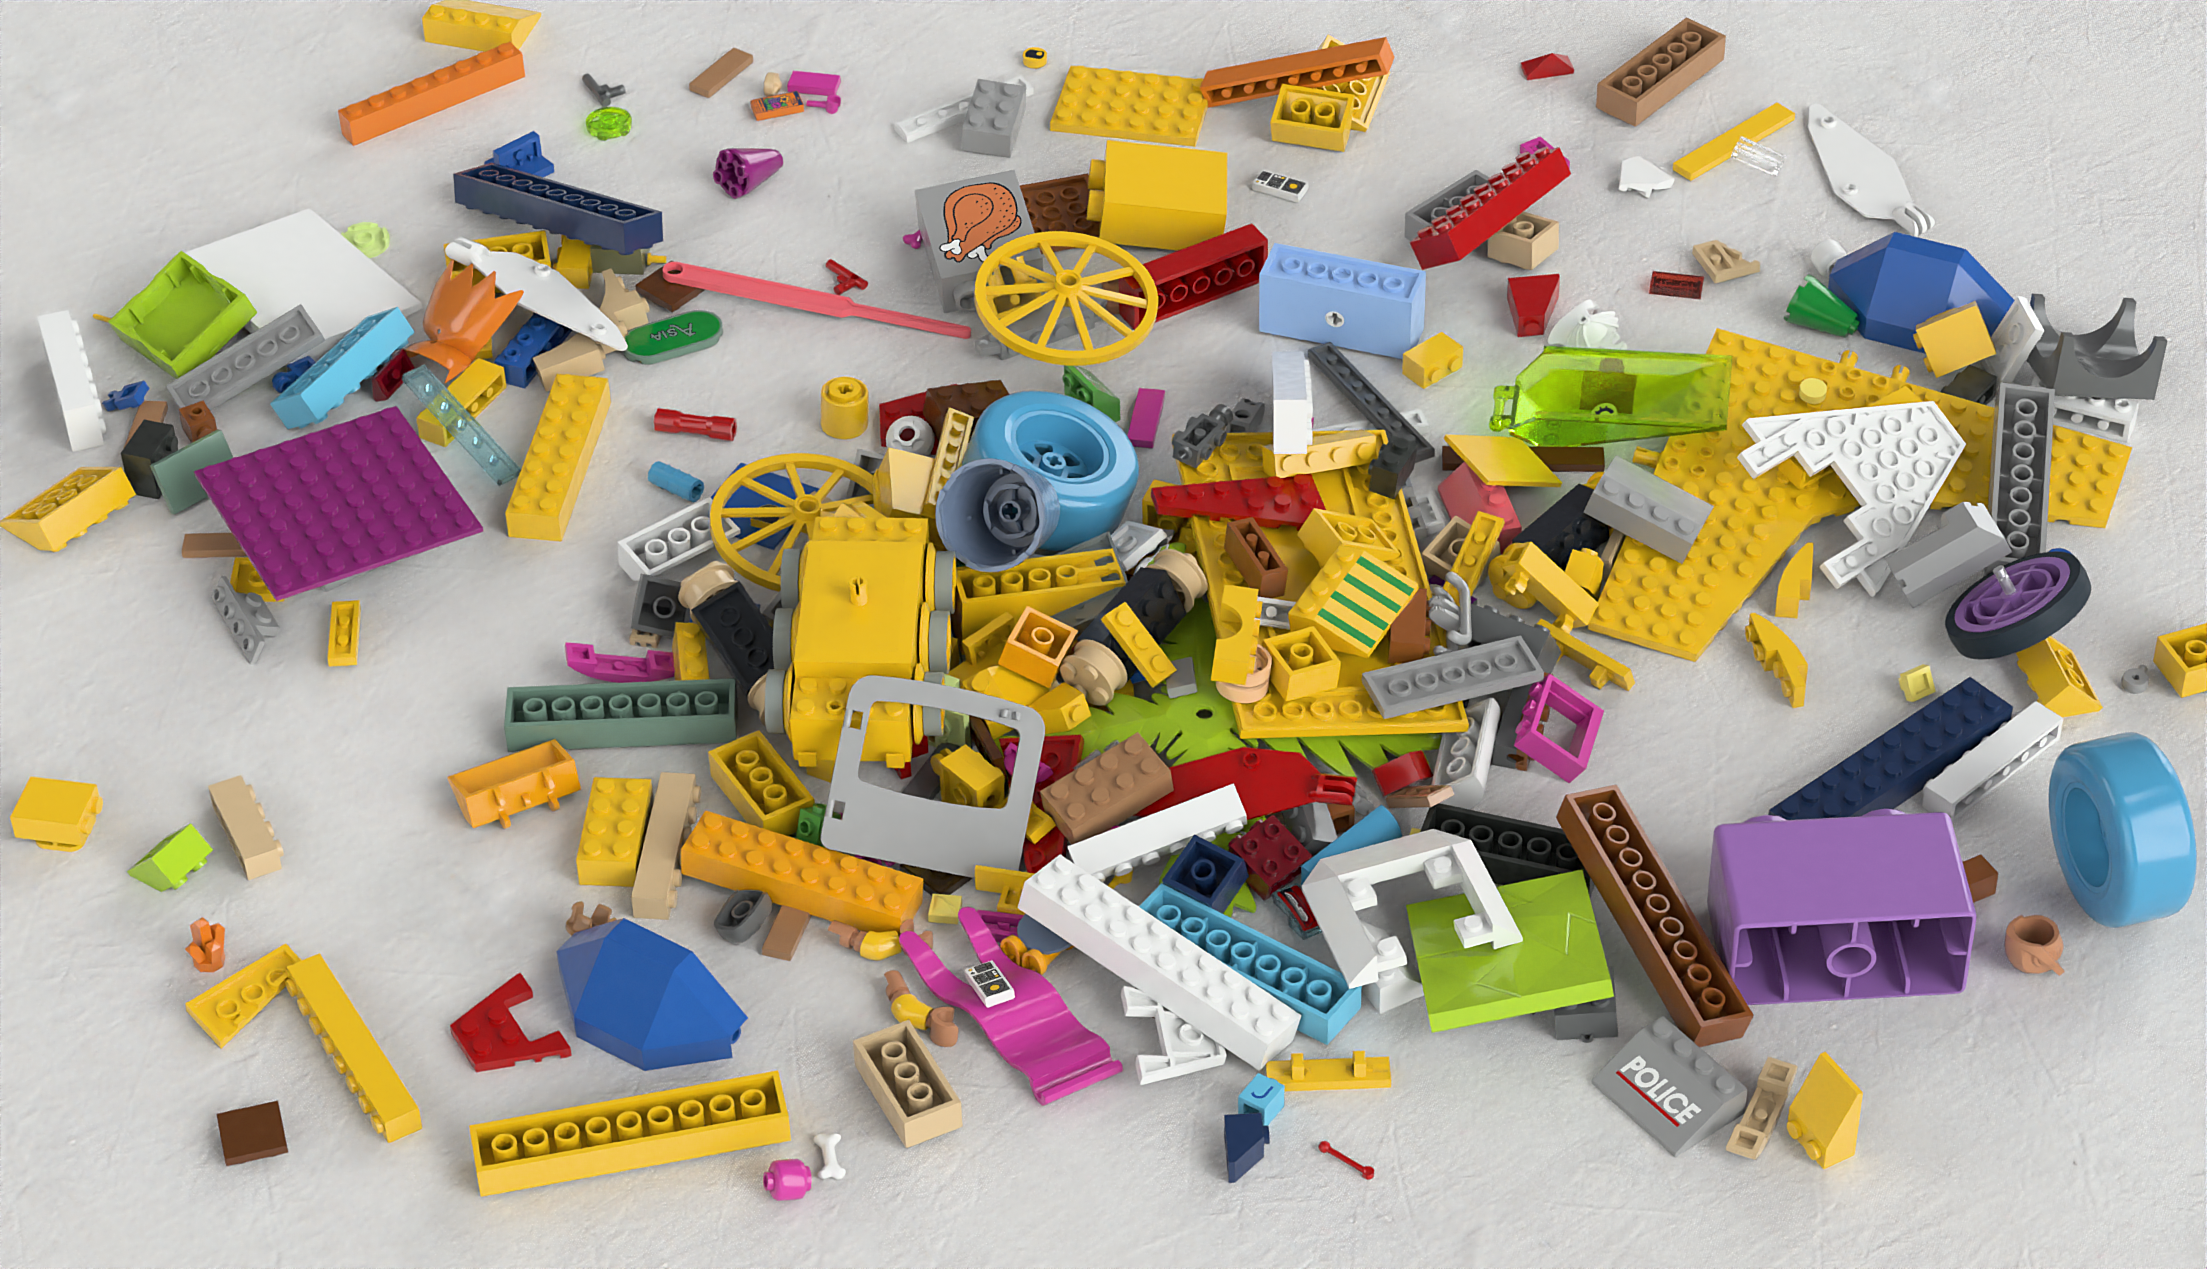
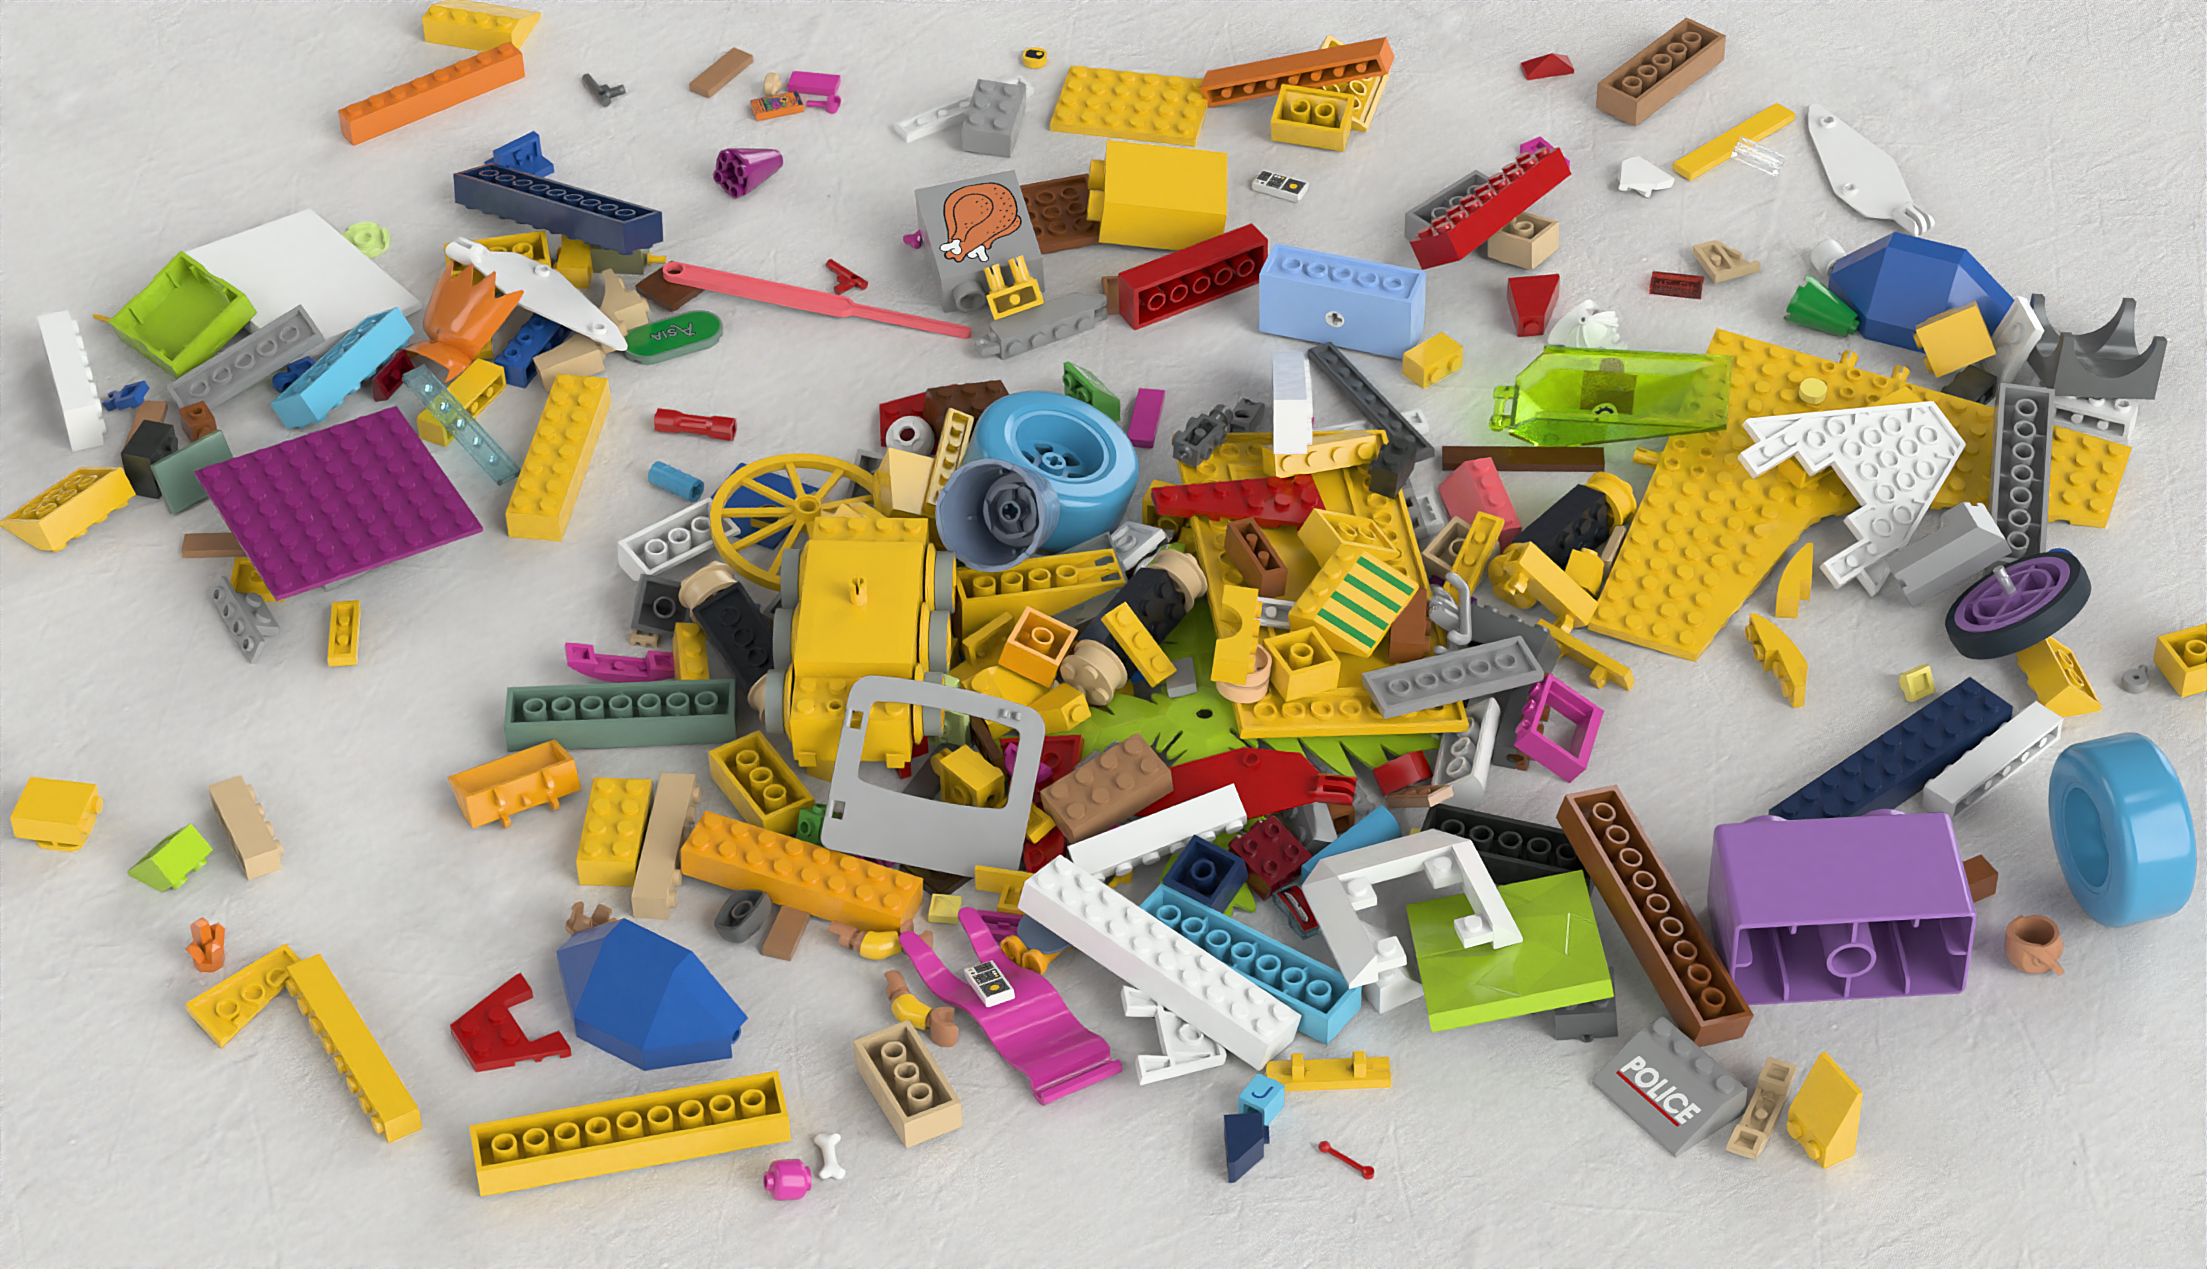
reddish brown tile [216,1101,288,1166] -> none
clear neon green wheel [586,107,632,141] -> none
yellow piece [821,376,869,439] -> none
yellow wheel [974,231,1158,366] -> none
yellow piece [1443,434,1562,487] -> none
light grey slope [1584,455,1714,564] -> none

